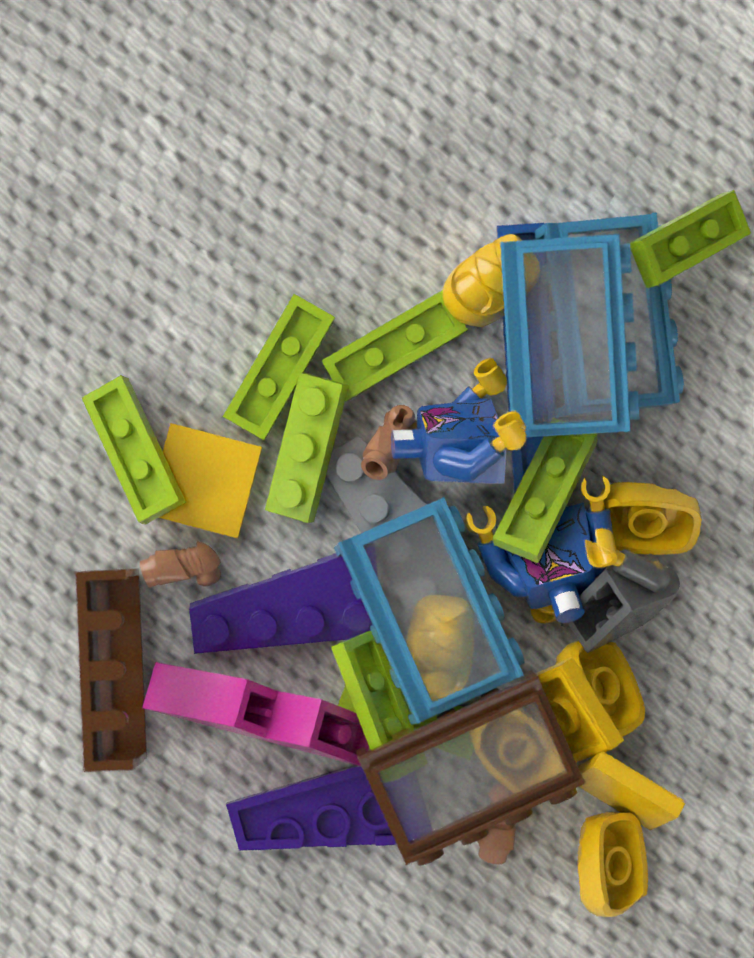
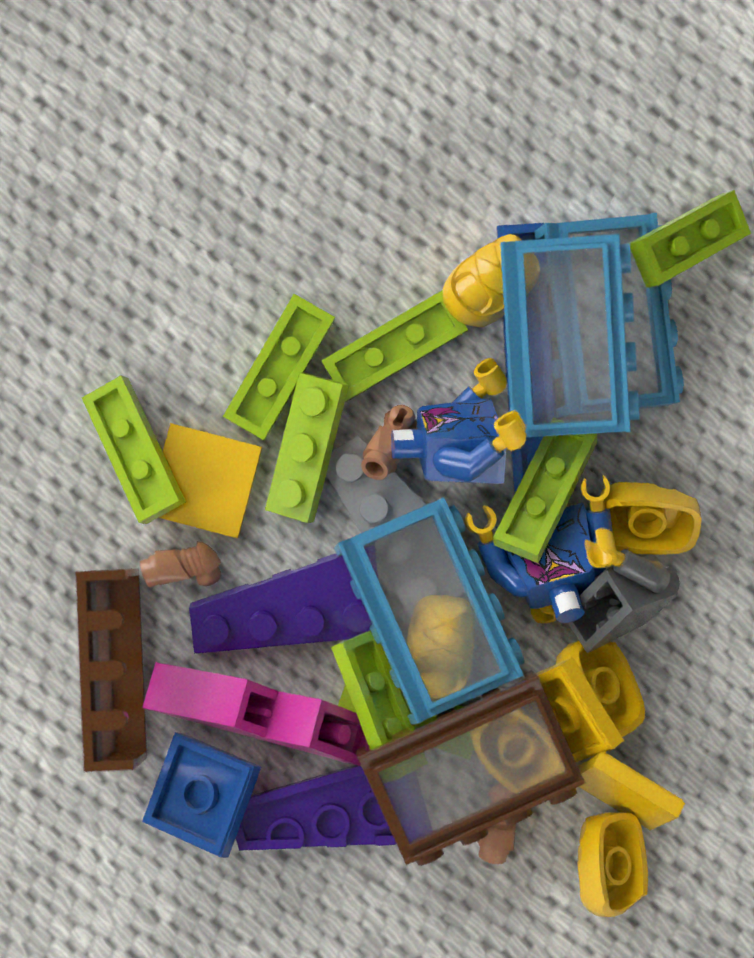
none -> blue tile [142,732,262,858]

